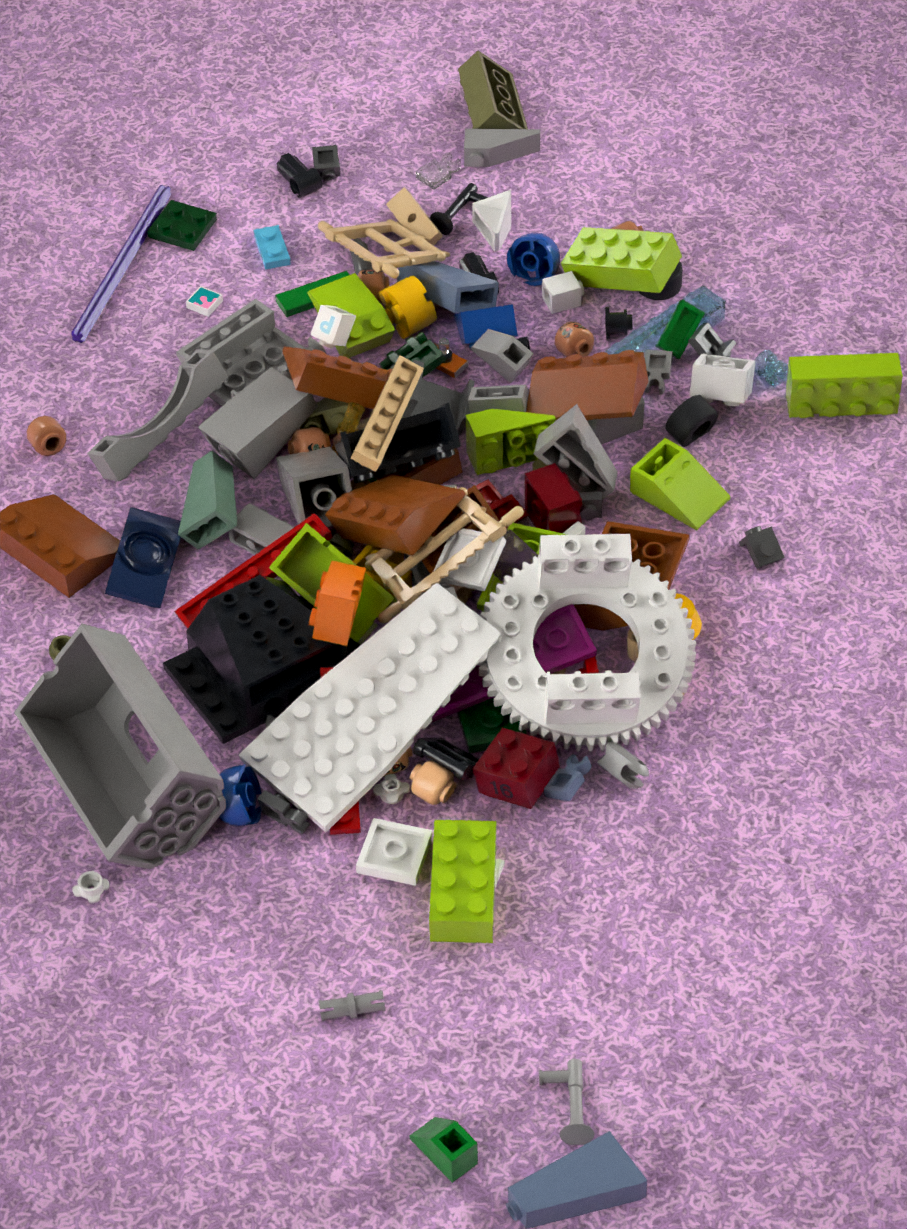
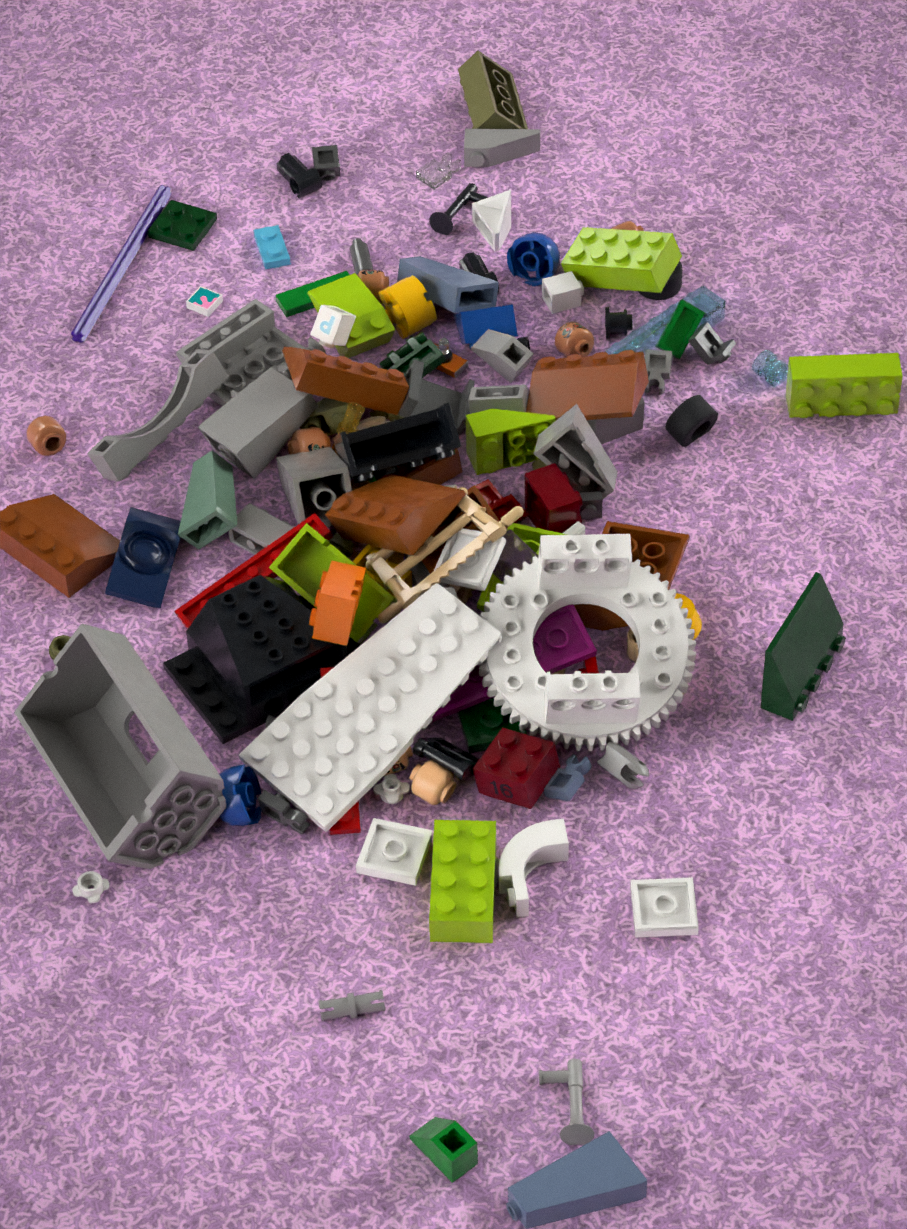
tan piece [318,219,450,278] -> none
tan plate [351,355,424,472] -> none
tan tile [386,187,443,251] -> none
lime slope [630,438,731,531] -> none
white brick [690,354,755,406] -> none
dark grey bracket [739,526,785,569] -> none
none -> white arch [499,819,569,918]
none -> white plate [630,877,699,938]
none -> dark green slope [760,572,846,721]

